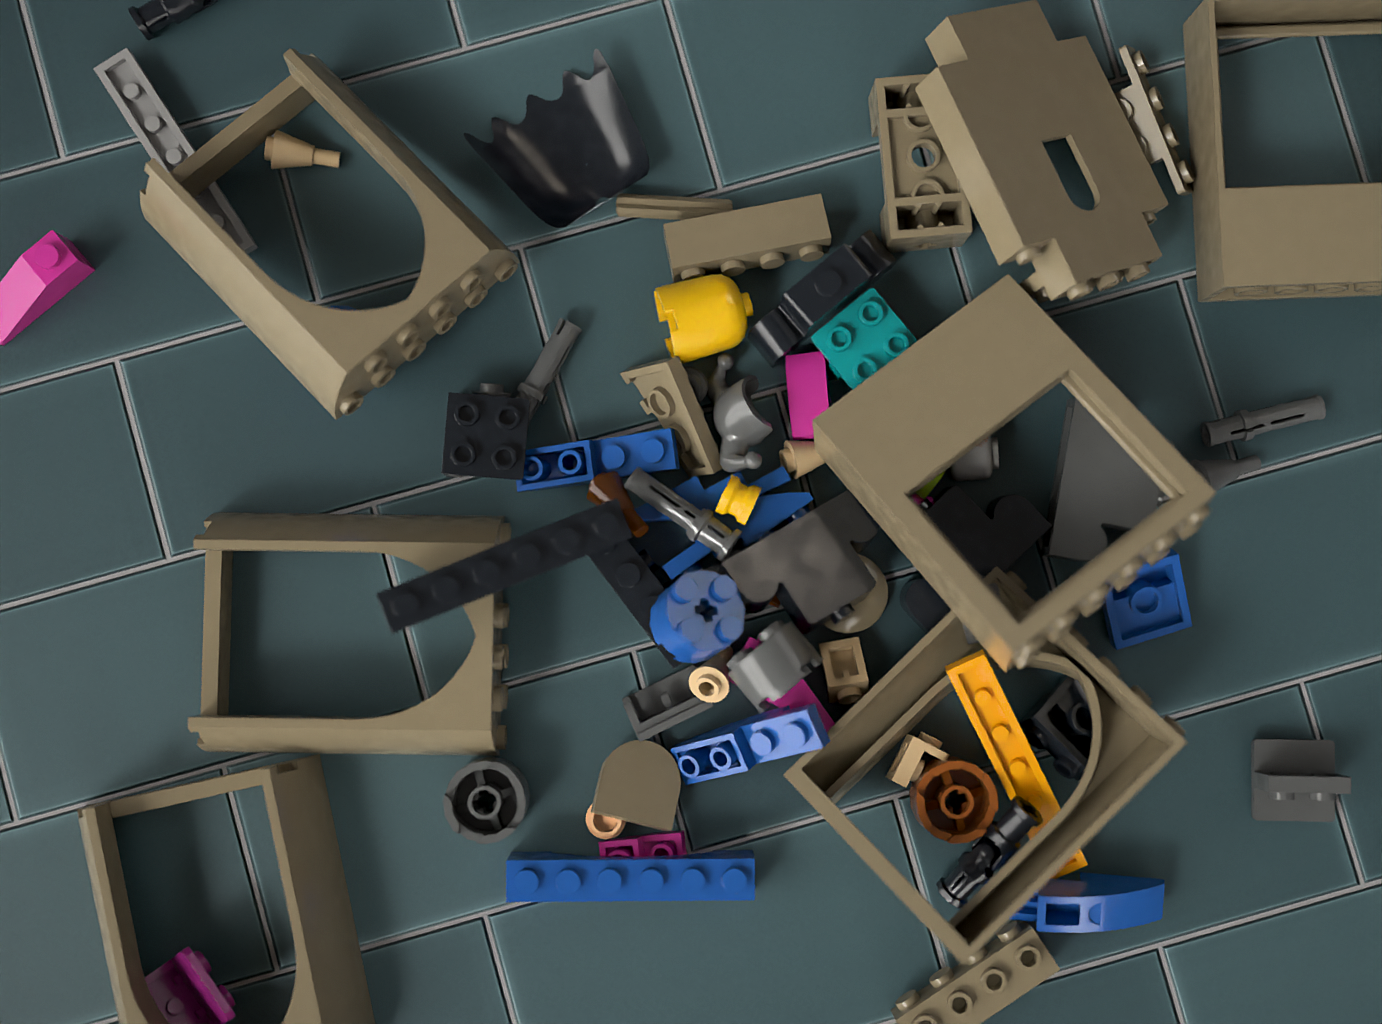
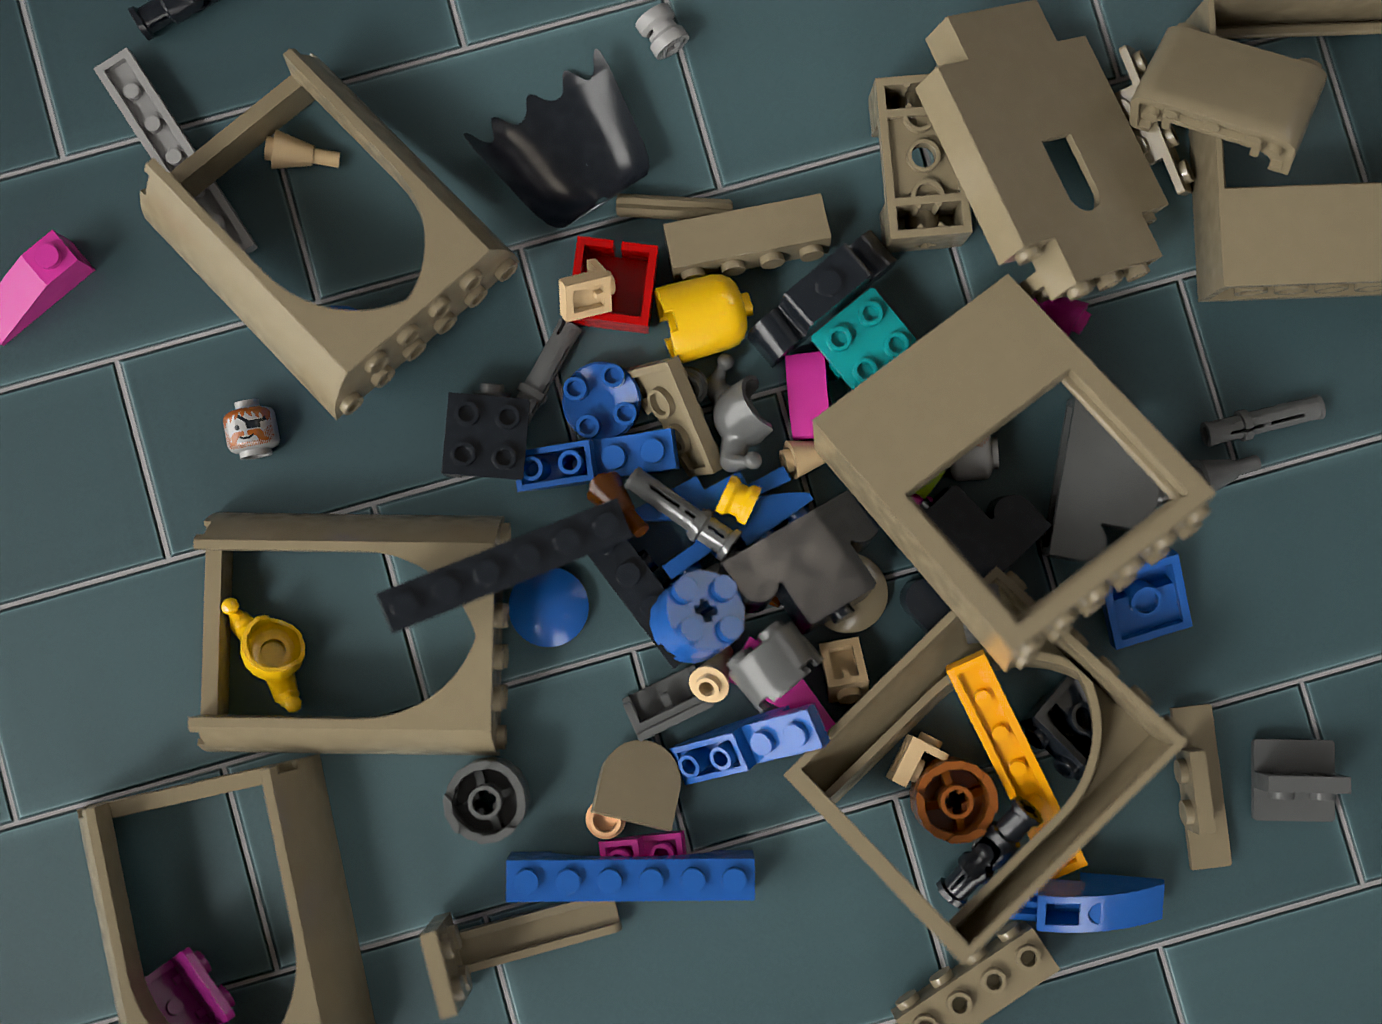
none -> yellow piece [221,598,306,713]
none -> light grey head [223,399,280,460]
none -> dark tan bracket [419,901,623,1020]
none -> blue dish [509,568,589,647]
none -> tan bracket [559,258,616,322]
none -> blue dish [562,362,641,441]
none -> red piece [571,236,659,334]
none -> light grey wheel [635,2,689,60]
none -> dark pink cone [1033,297,1092,337]
none -> dark tan windscreen [1129,23,1327,175]
none -> dark tan bracket [1169,704,1232,870]

